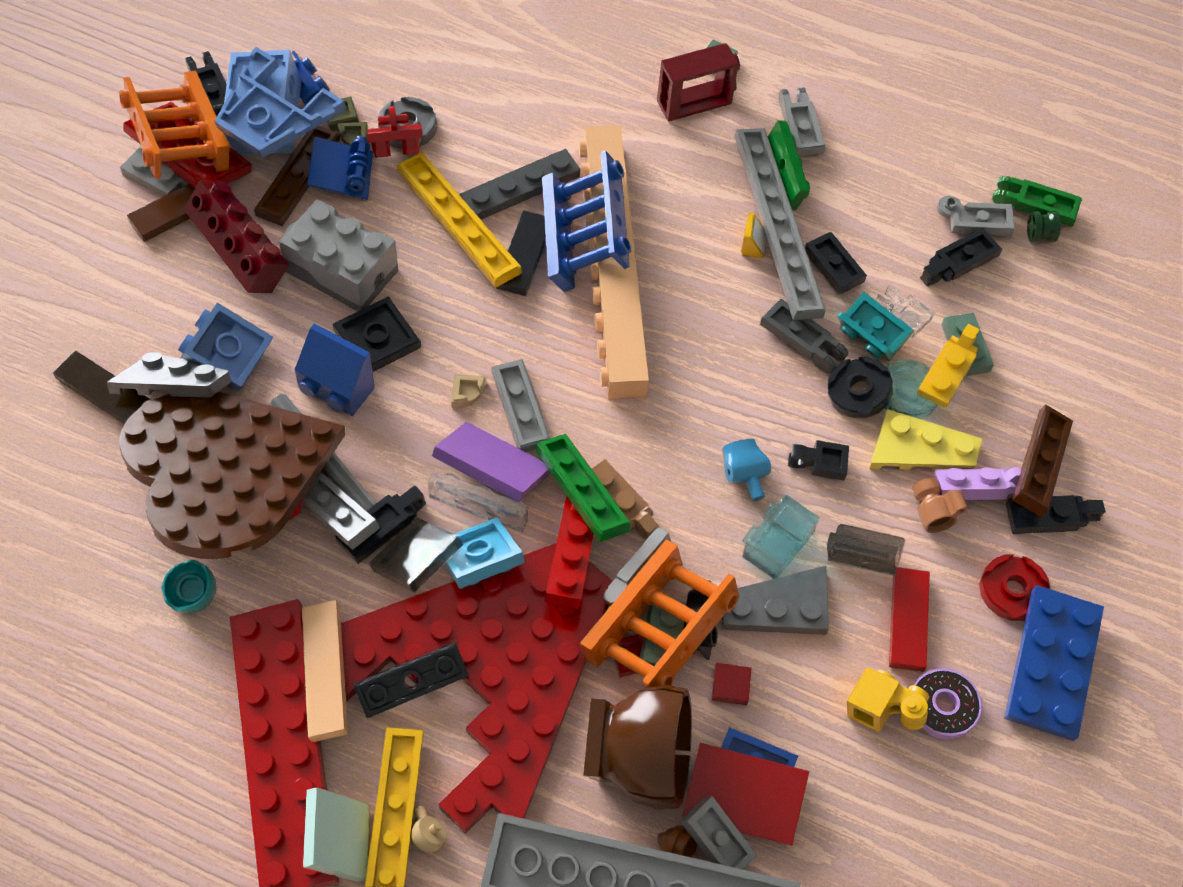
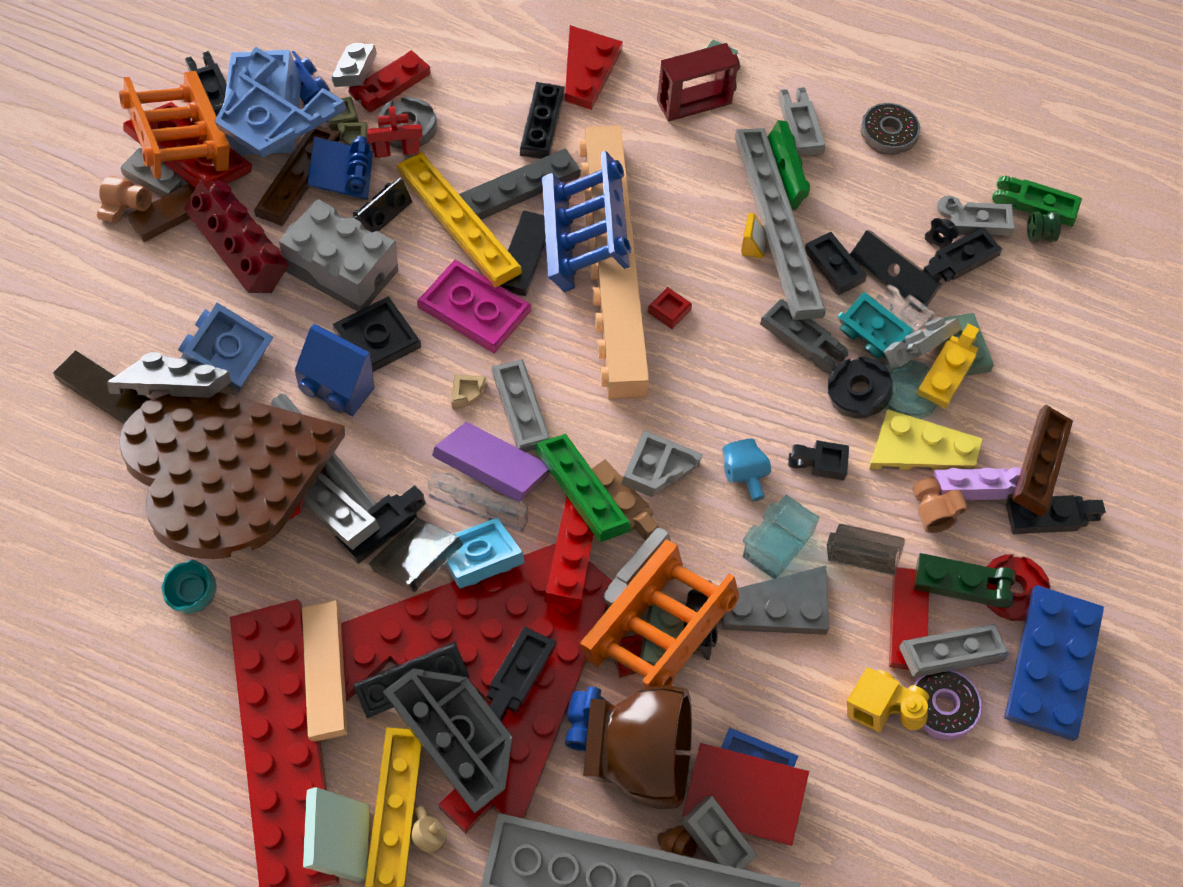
red tile [711,663,752,705] -> none
none -> nougat piece [97,176,152,223]
none -> light grey plate [331,43,377,87]
none -> red plate [348,50,431,112]
none -> black hinge [352,177,412,233]
none -> dark grey wedge [383,668,512,813]
none -> dark pink tile [417,259,532,354]
none -> black hinge [487,626,557,722]
none -> black tile [520,82,565,159]
none -> red wing [565,25,623,110]
none -> blue piece [565,687,606,752]
none -> light grey wing [621,431,703,497]
none -> red tile [647,287,692,329]
none -> black tile [850,230,943,310]
none -> tile [860,103,920,155]
none -> light grey hinge [884,317,961,369]
none -> light grey tile [899,624,1009,678]
none -> dark green plate [913,553,1016,608]
none -> black plate [925,218,959,249]

